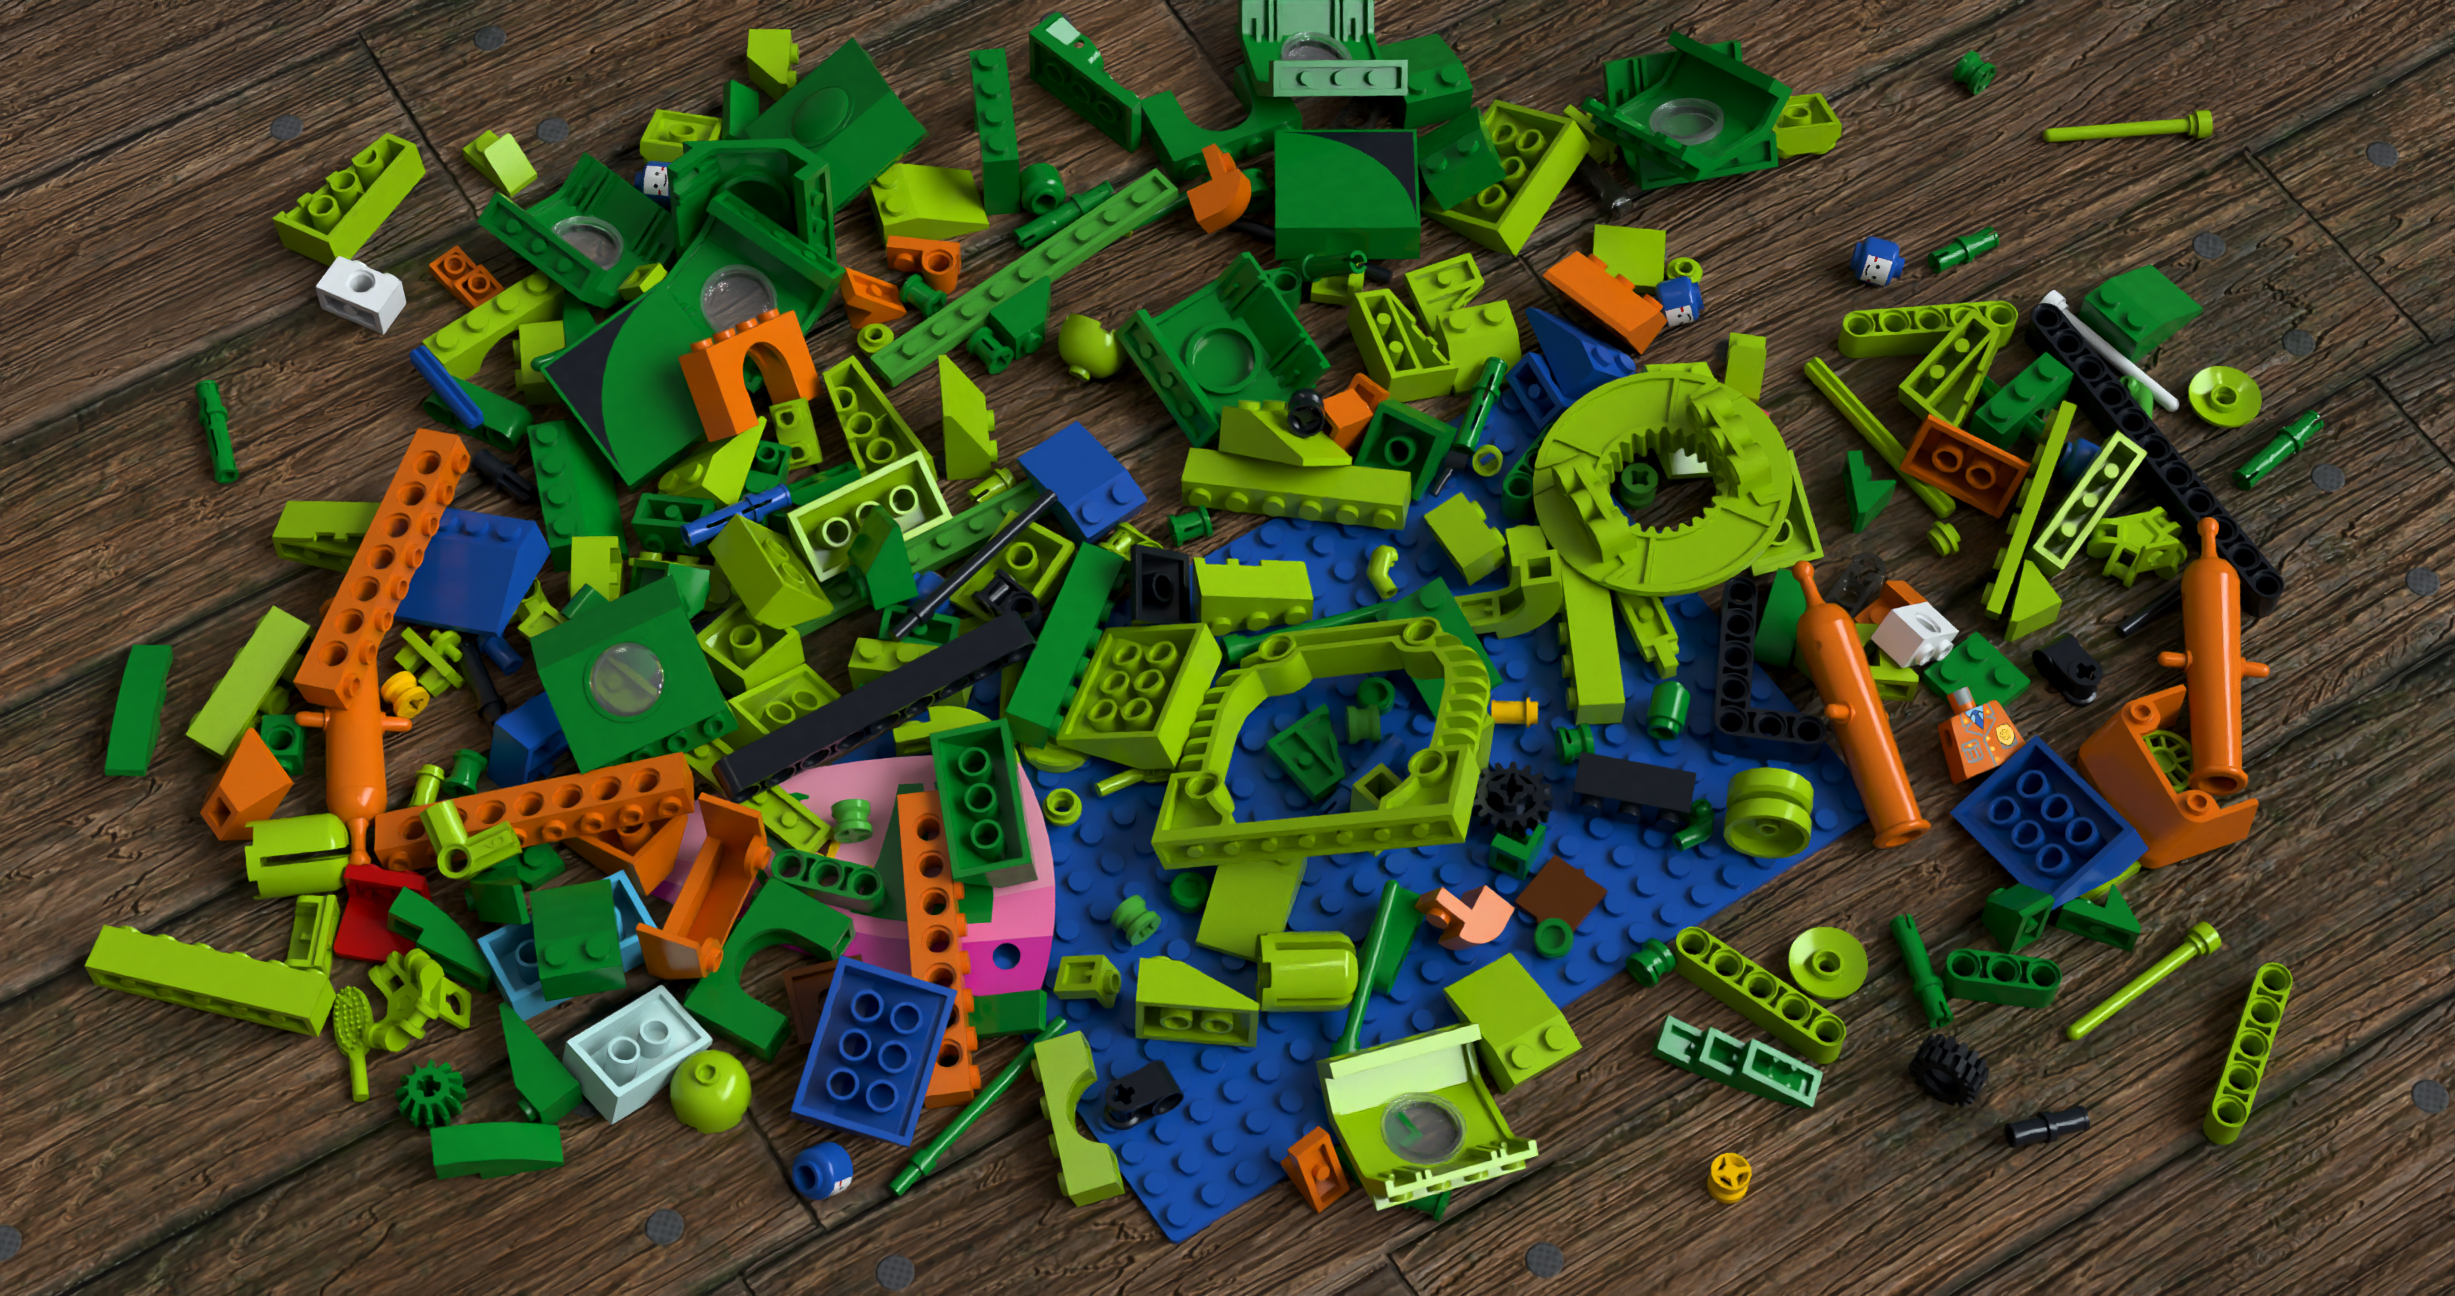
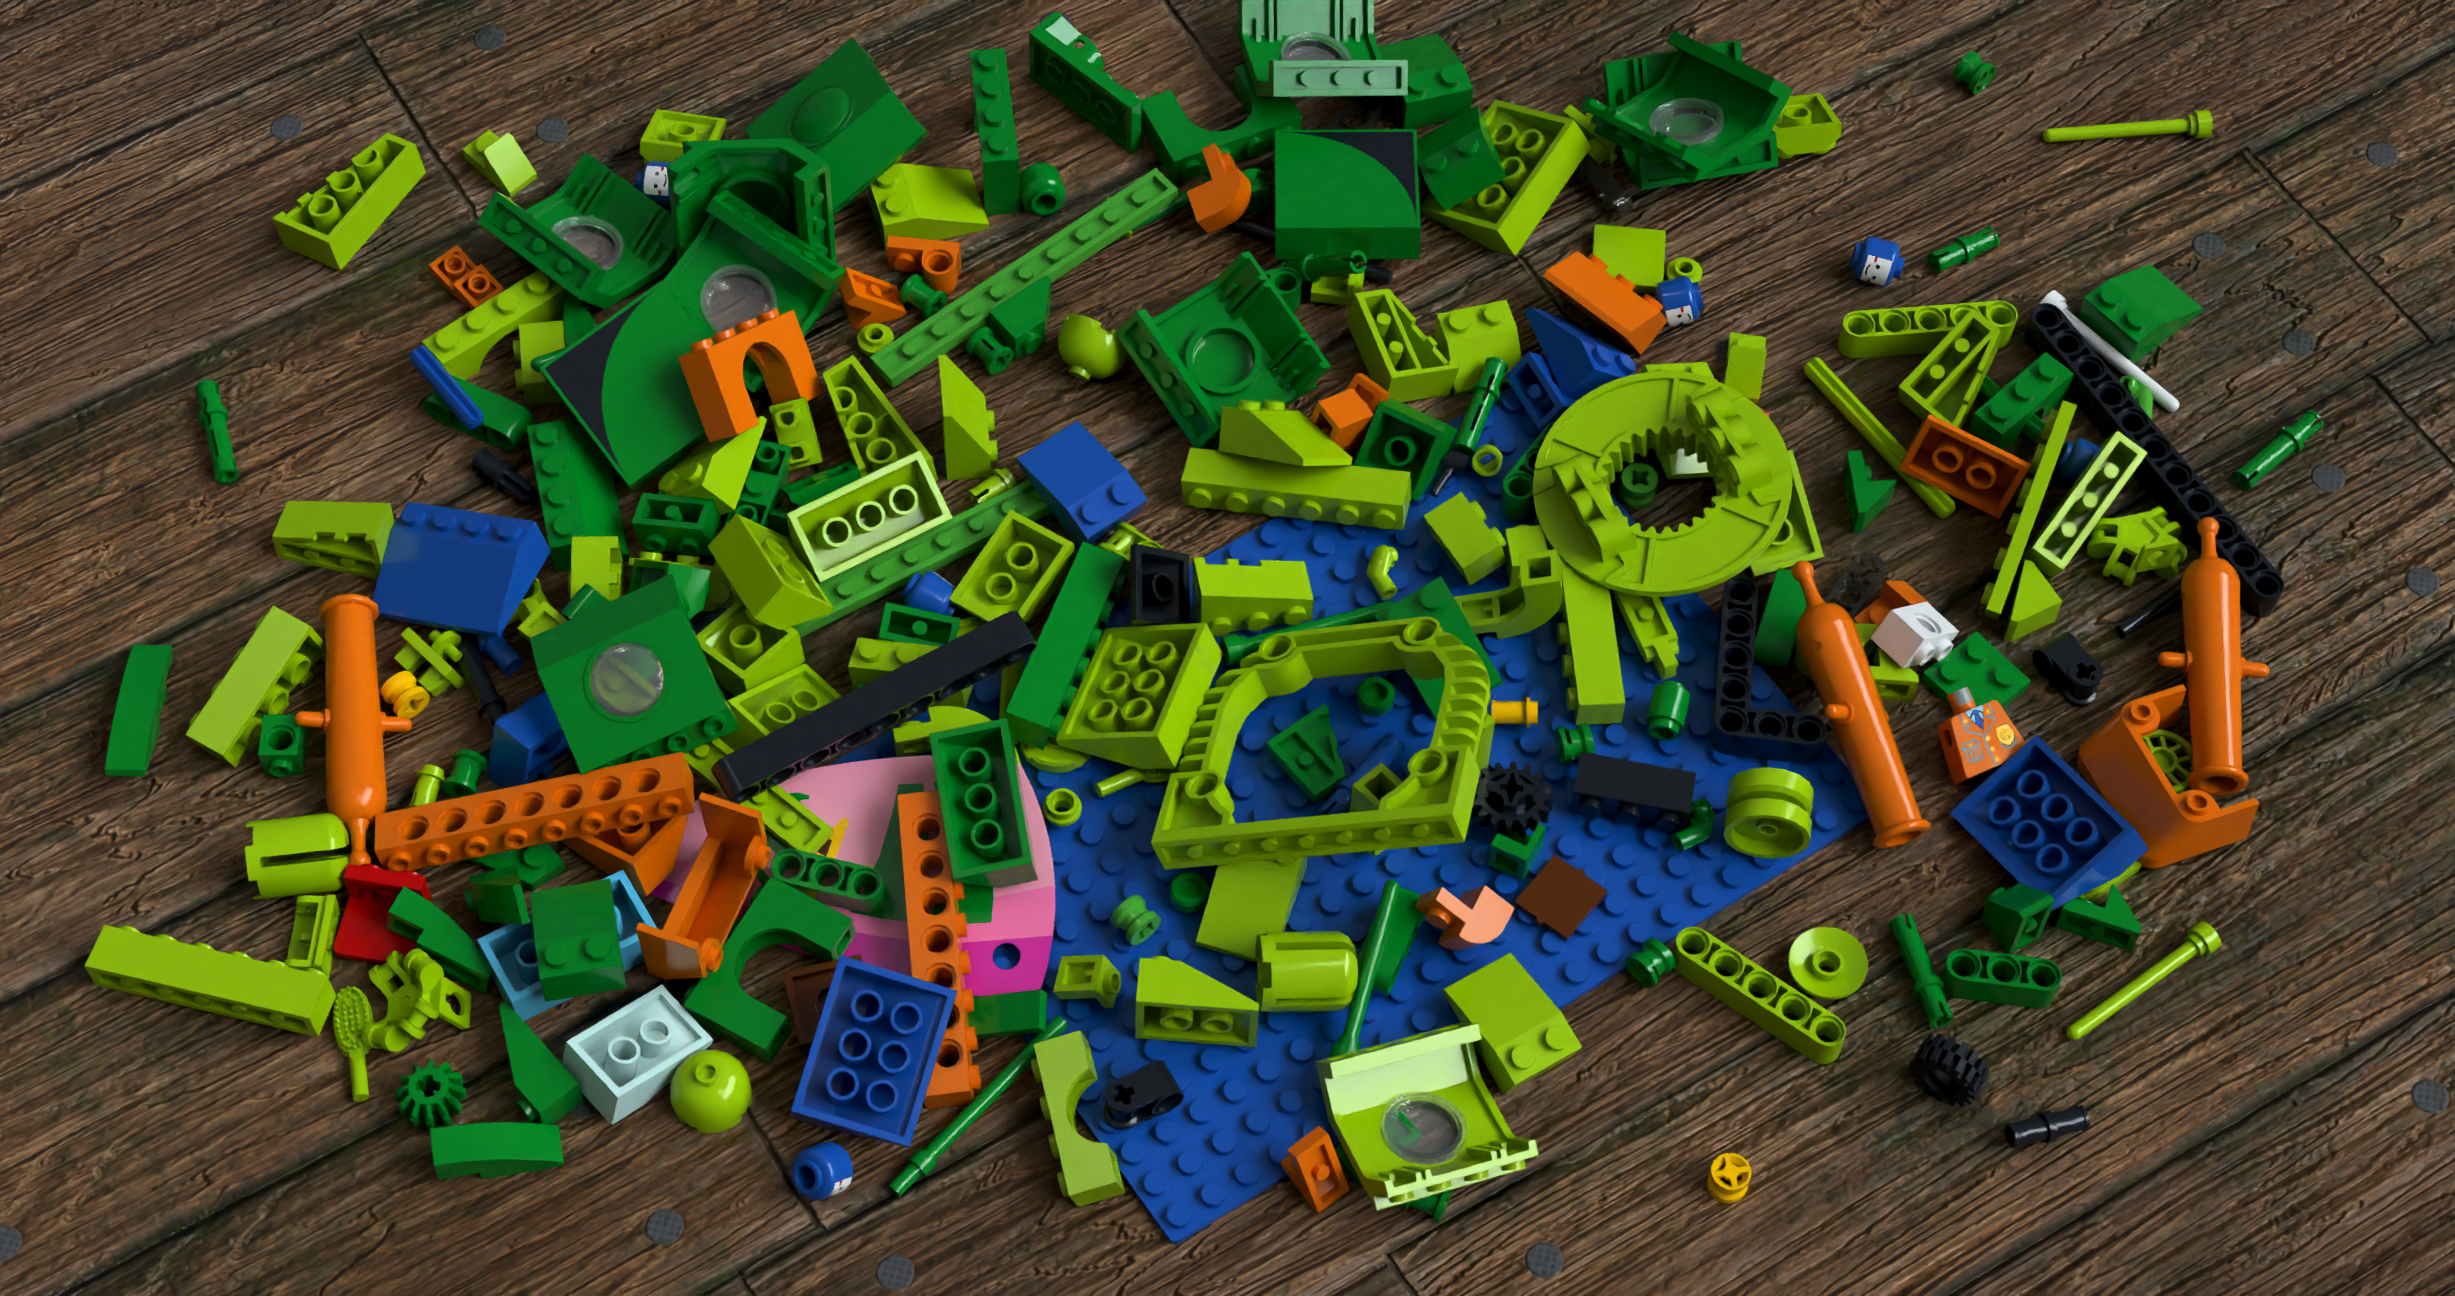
orange slope [200,728,294,841] -> none
orange brick [293,428,471,711] -> none
white brick [316,256,406,335] -> none
lime piece [419,800,522,881] -> none
lime plate [617,263,668,301] -> none
blue pin [680,483,792,548] -> none
green tile [722,79,759,140] -> none
lime slope [747,29,799,101] -> none
bright green wheel [831,799,873,843] -> none
green slope [845,504,919,610] -> none
black bar [888,489,1058,643] -> none
black piece [971,568,1045,637] -> none
green pin [1013,180,1115,250] -> none
green bush [1166,505,1213,547] -> none
black wheel [1287,388,1325,437] -> none
bright green wheel [1345,704,1381,744] -> none
lime wing [1403,252,1484,338] -> none
green tile [1533,918,1574,960] -> none
green slope [1651,1015,1823,1110] -> none
lime plate [1927,521,1961,557] -> none
lime dish [2188,366,2262,428] -> none
lime beam [2203,962,2293,1145] -> none

